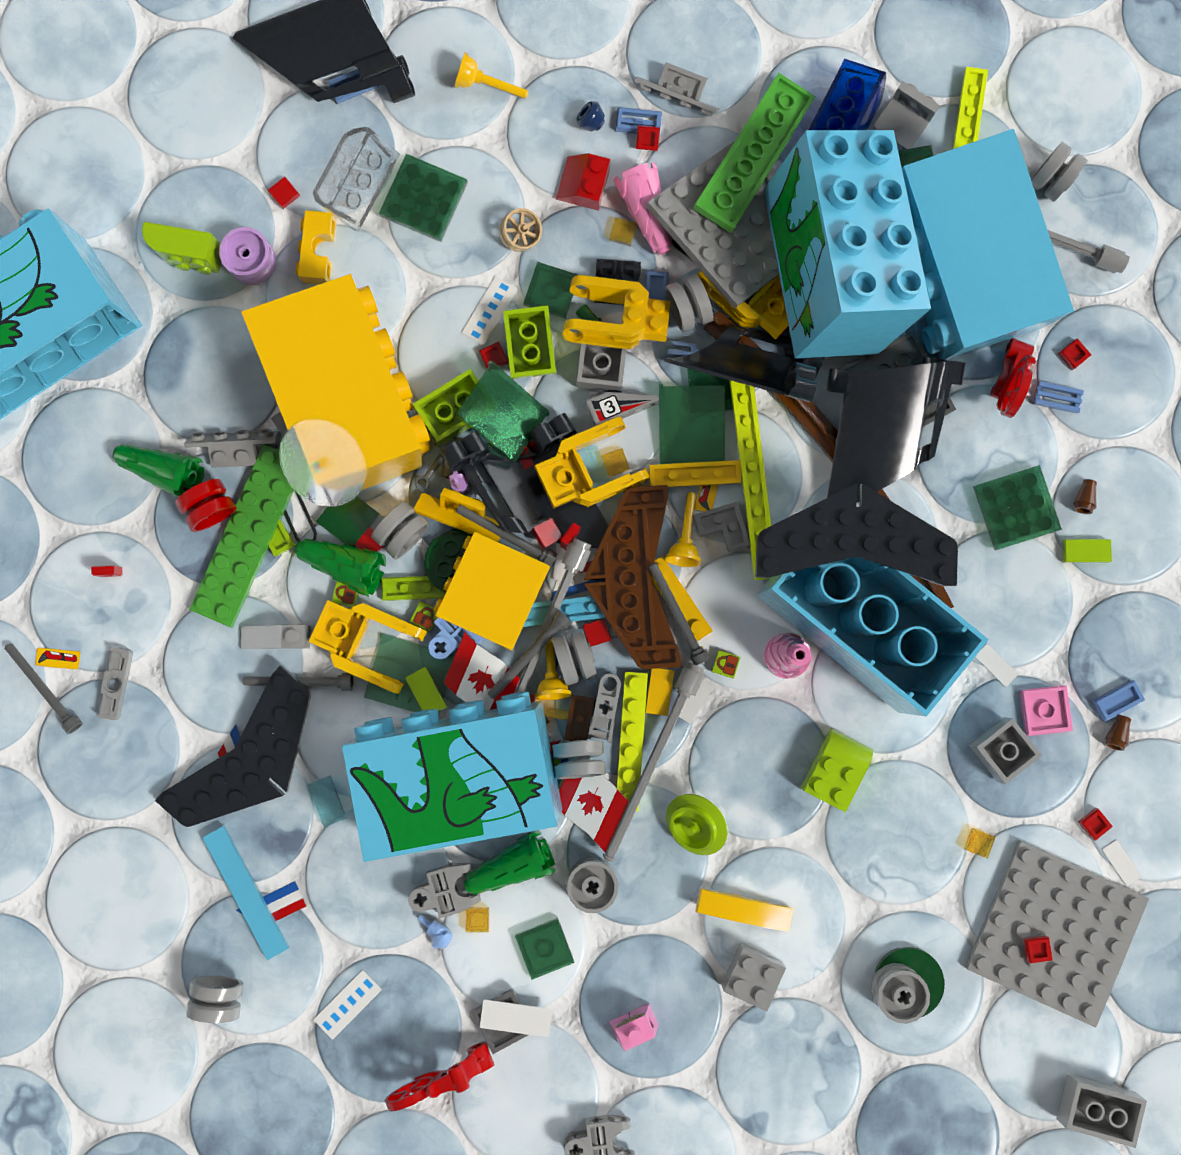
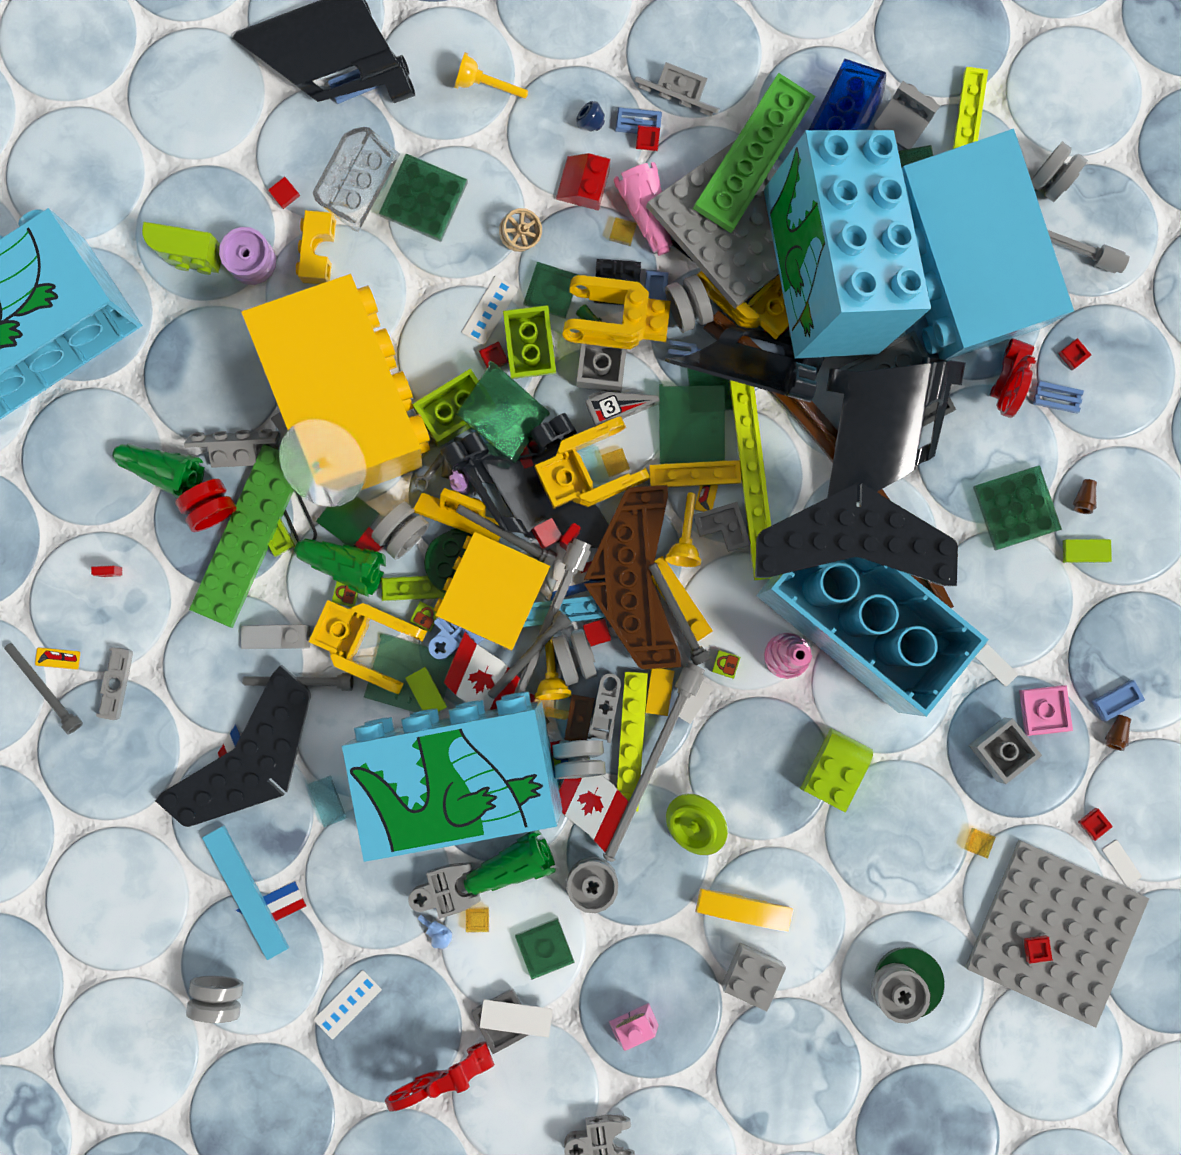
light grey brick [1056,1073,1147,1148] -> none

